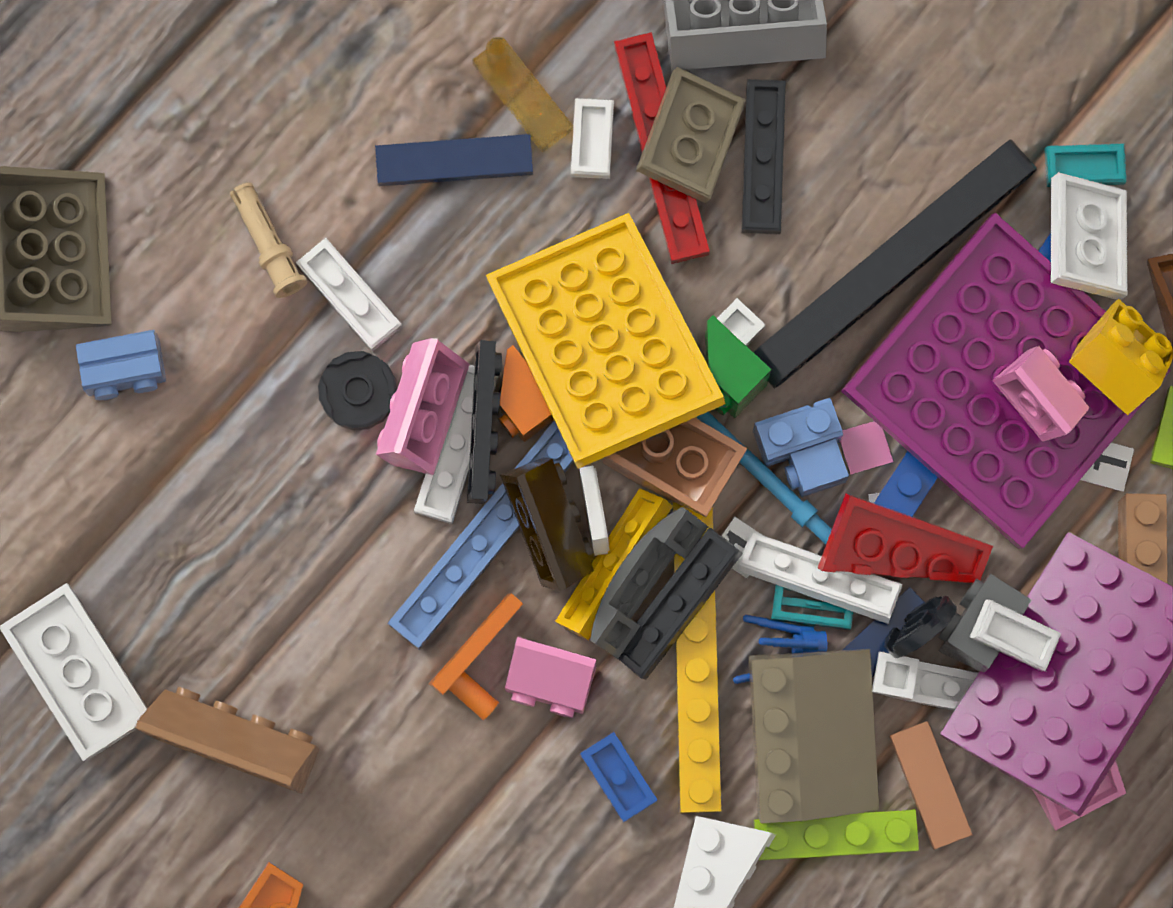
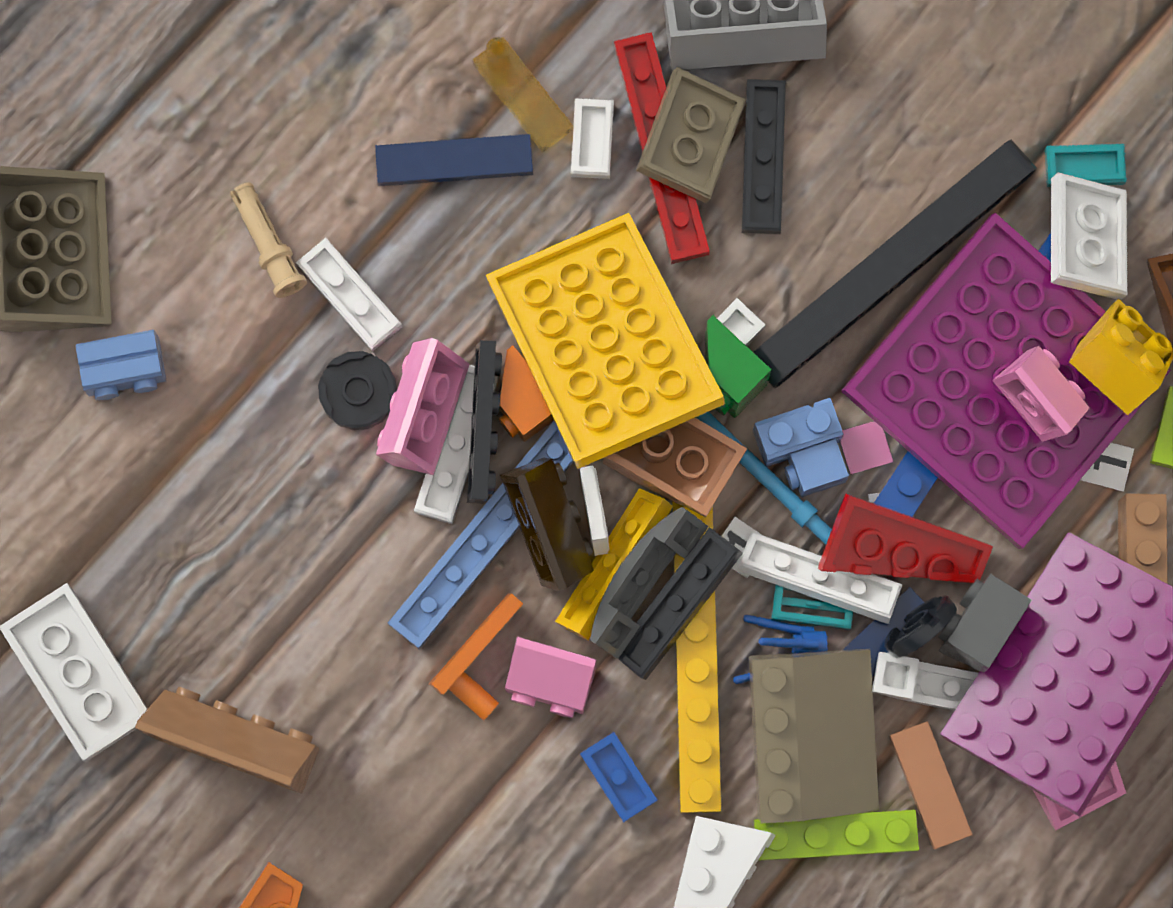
white tile [970,600,1061,671] -> none

